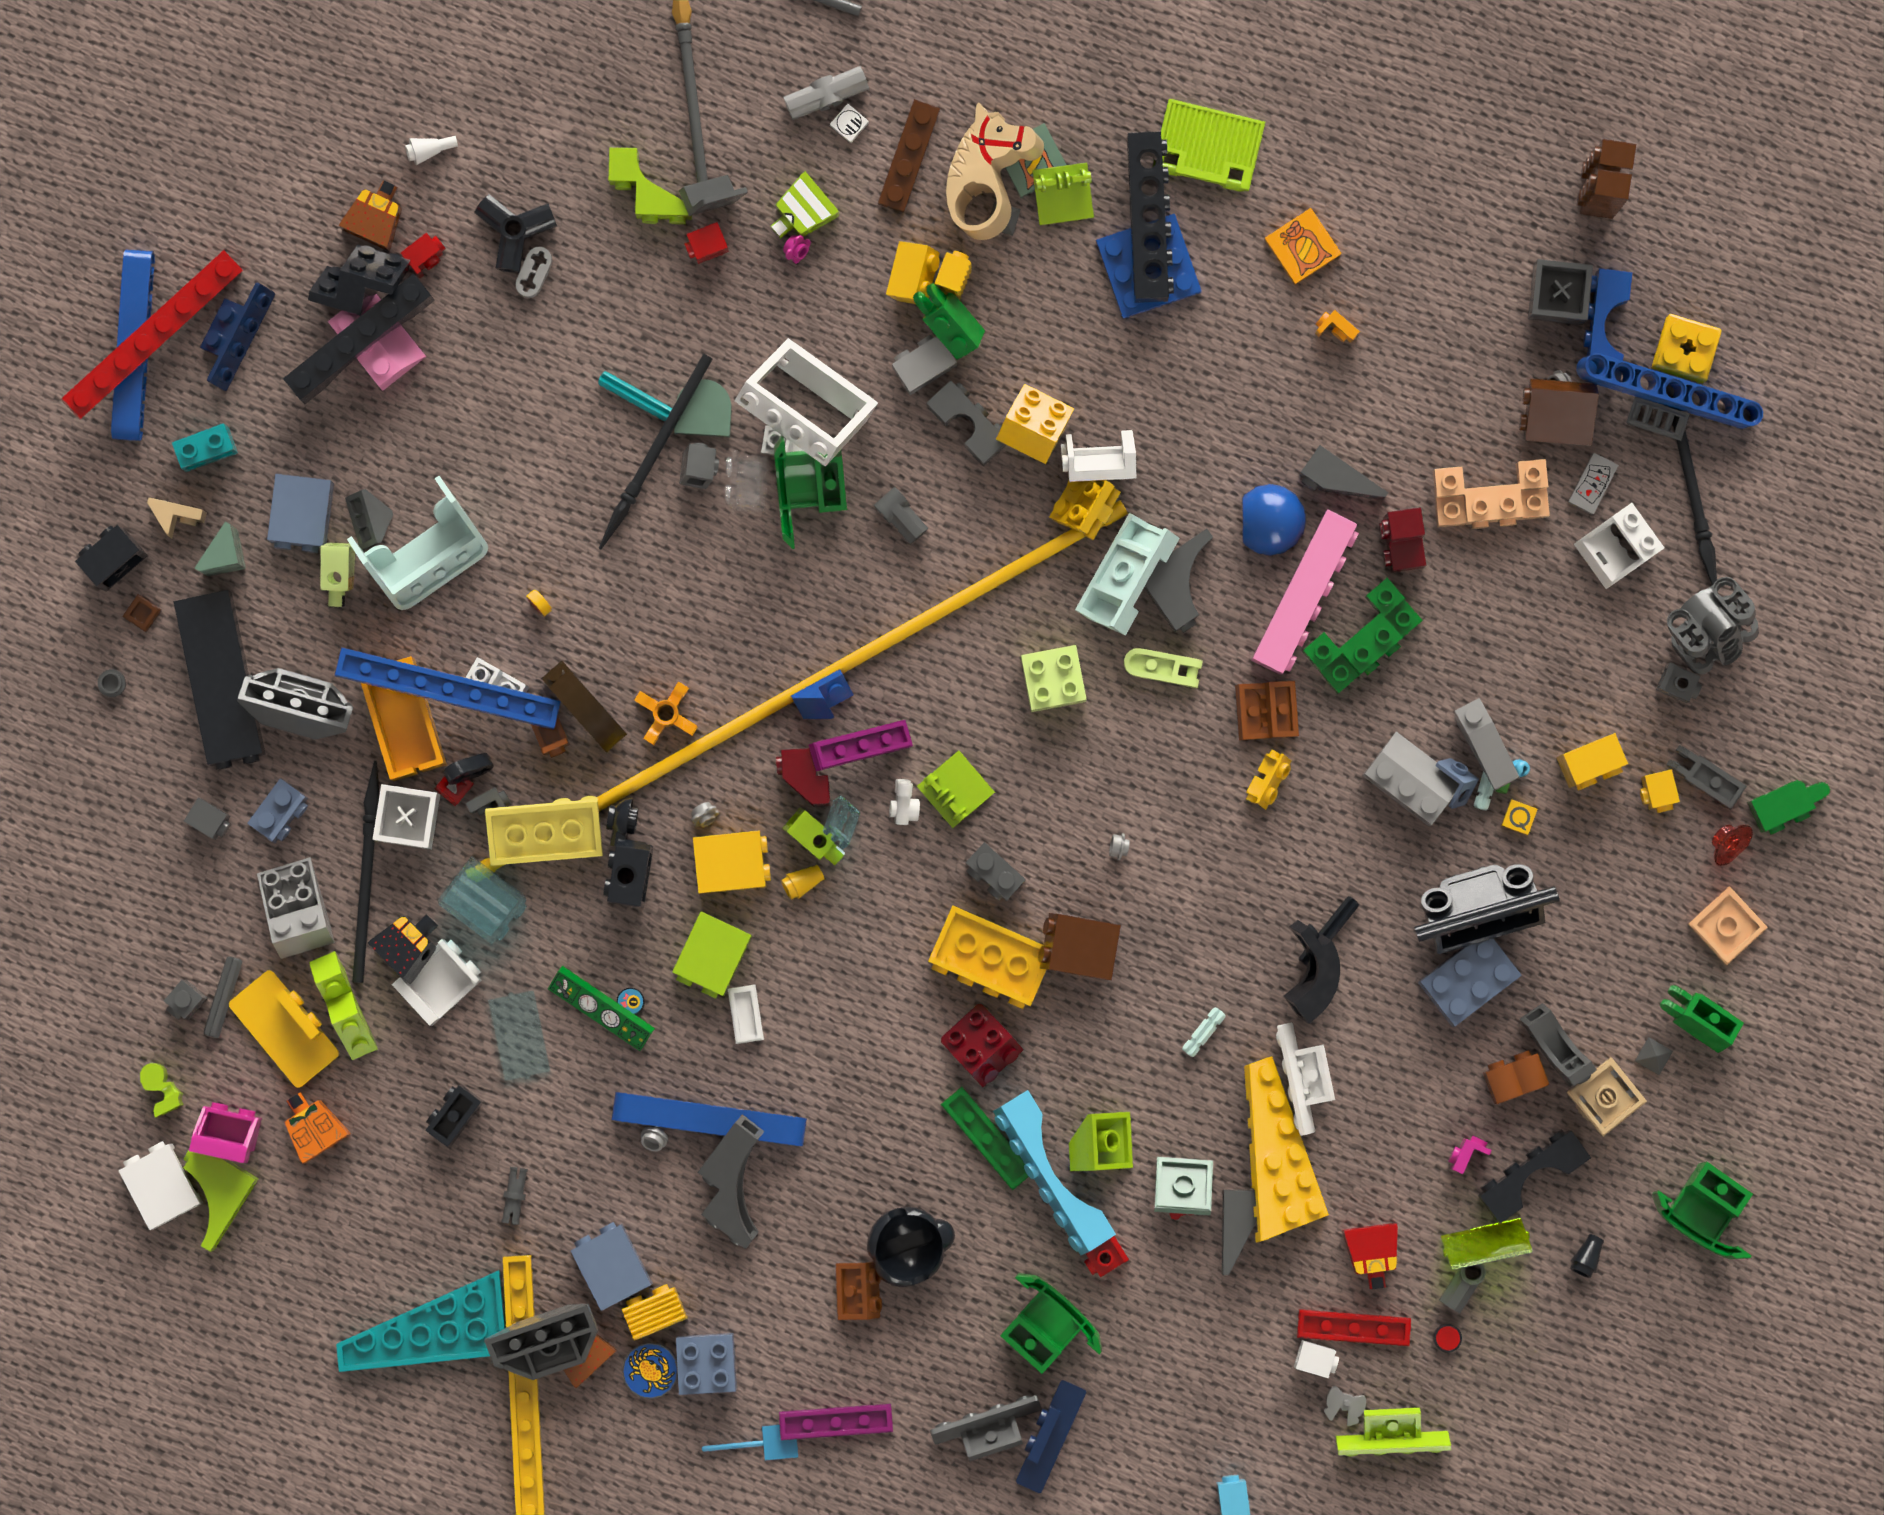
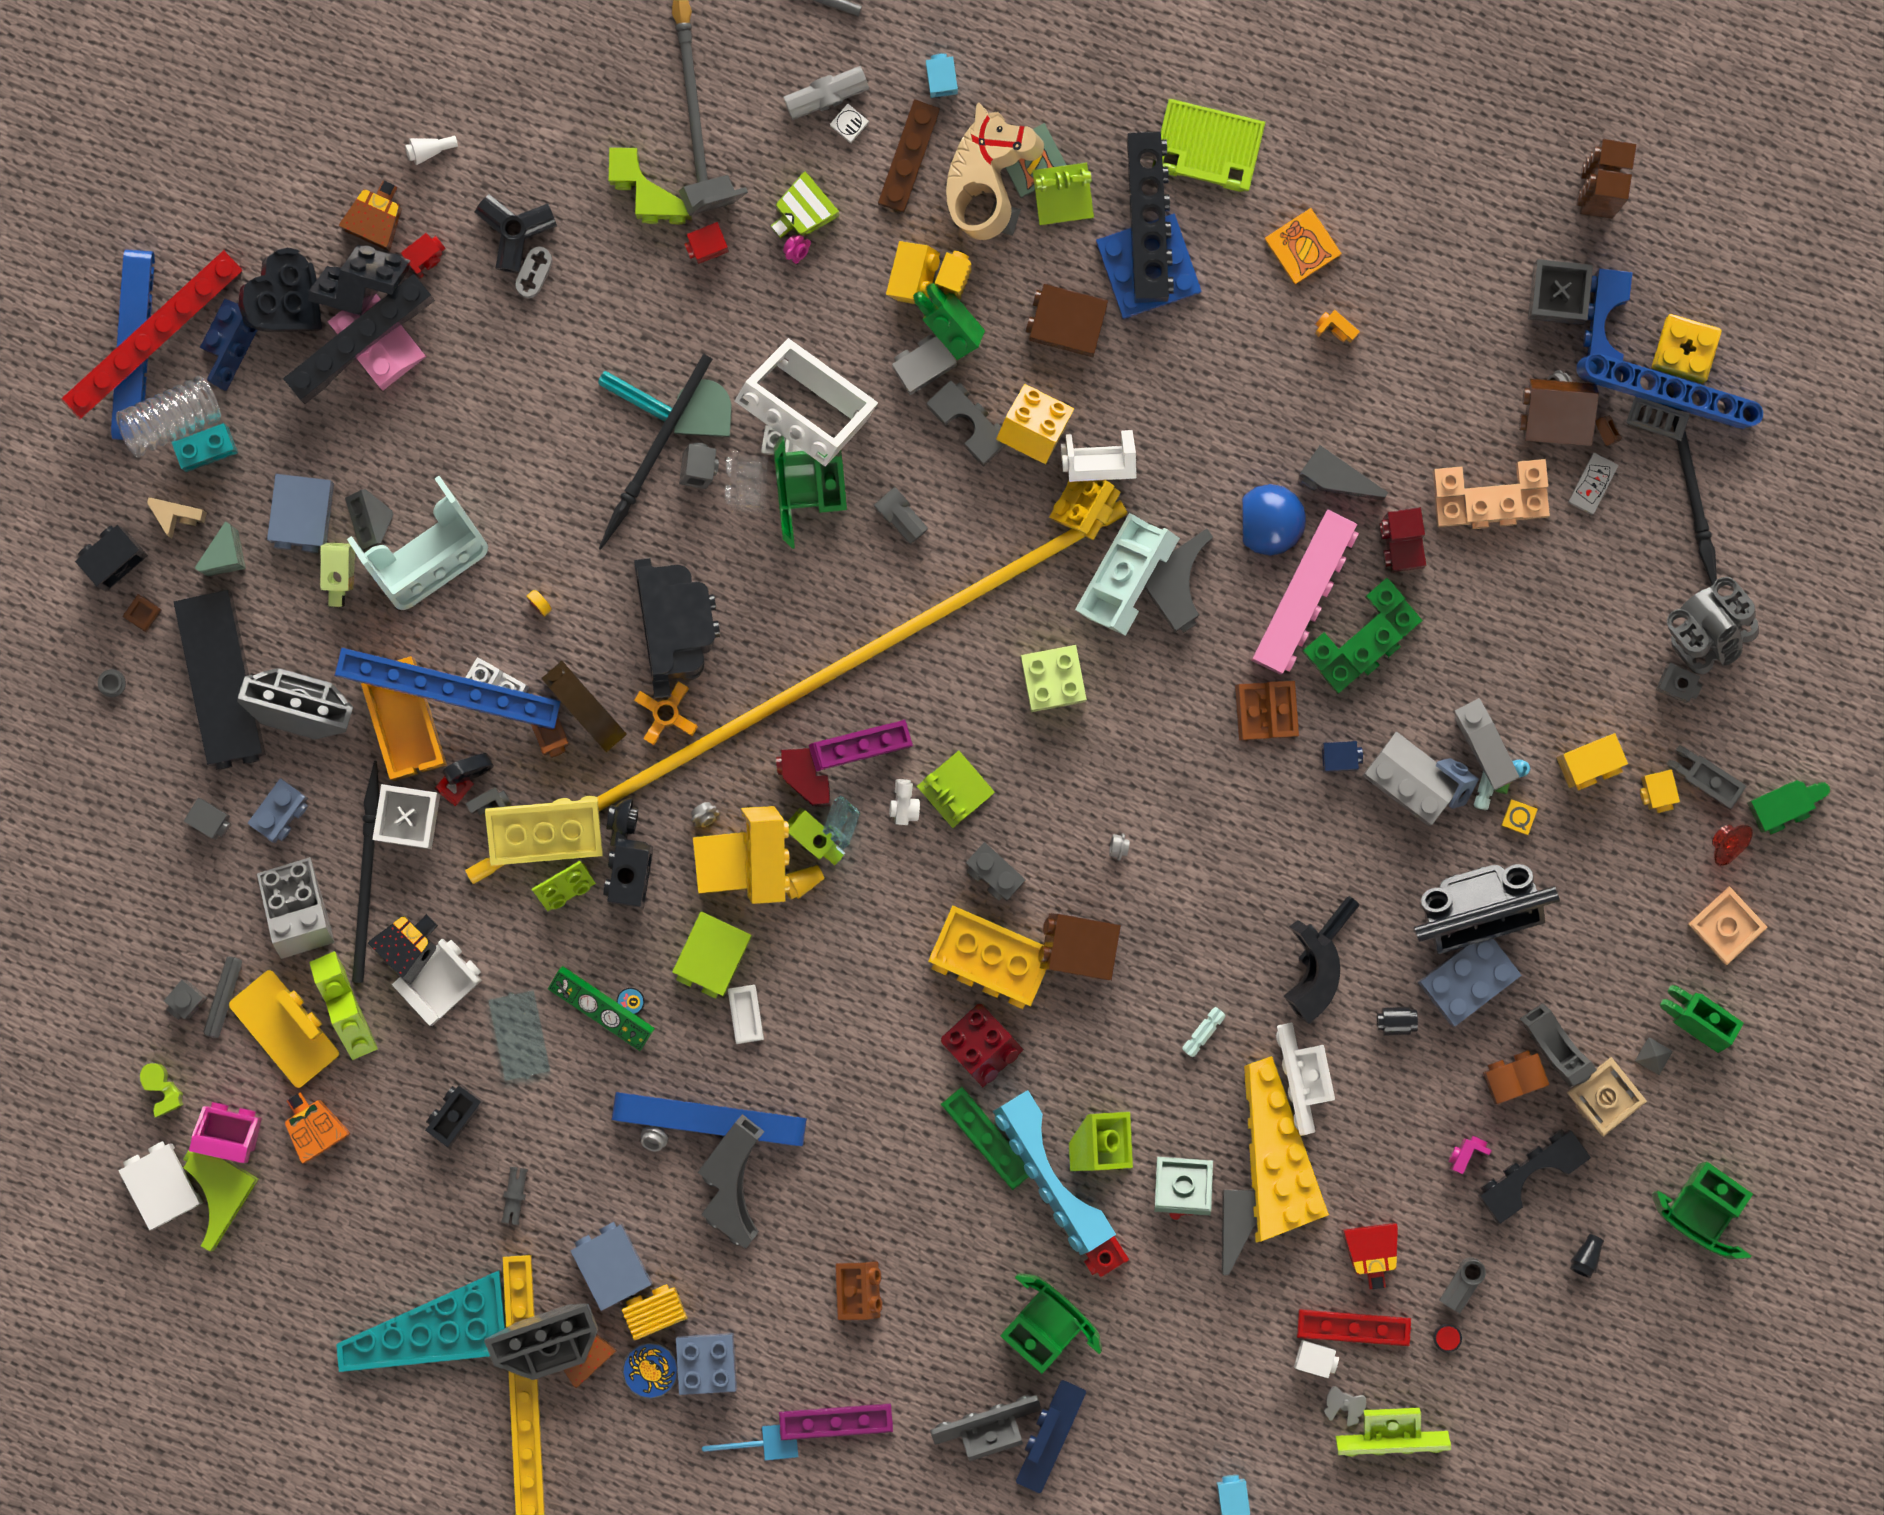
clear light blue brick [438,856,527,944] -> none
blue slope [791,669,854,719] -> none
black piece [867,1207,955,1287] -> none
yellowish green plate [1124,648,1203,688] -> none
yellow hinge [1246,750,1291,810] -> none
clear neon green piece [1441,1218,1533,1270] -> none
white piece [1574,503,1664,589] -> none
none -> clear piece [116,375,221,457]
none -> black plate [238,247,322,332]
none -> lime hinge [532,861,596,912]
none -> black brick [634,558,720,699]
none -> yellow wedge [741,806,790,904]
none -> medium azure brick [926,54,958,98]
none -> reddish brown brick [1026,284,1108,357]
none -> dark blue brick [1321,741,1363,772]
none -> black brick [1377,1007,1418,1036]
none -> reddish brown tile [1595,415,1622,446]

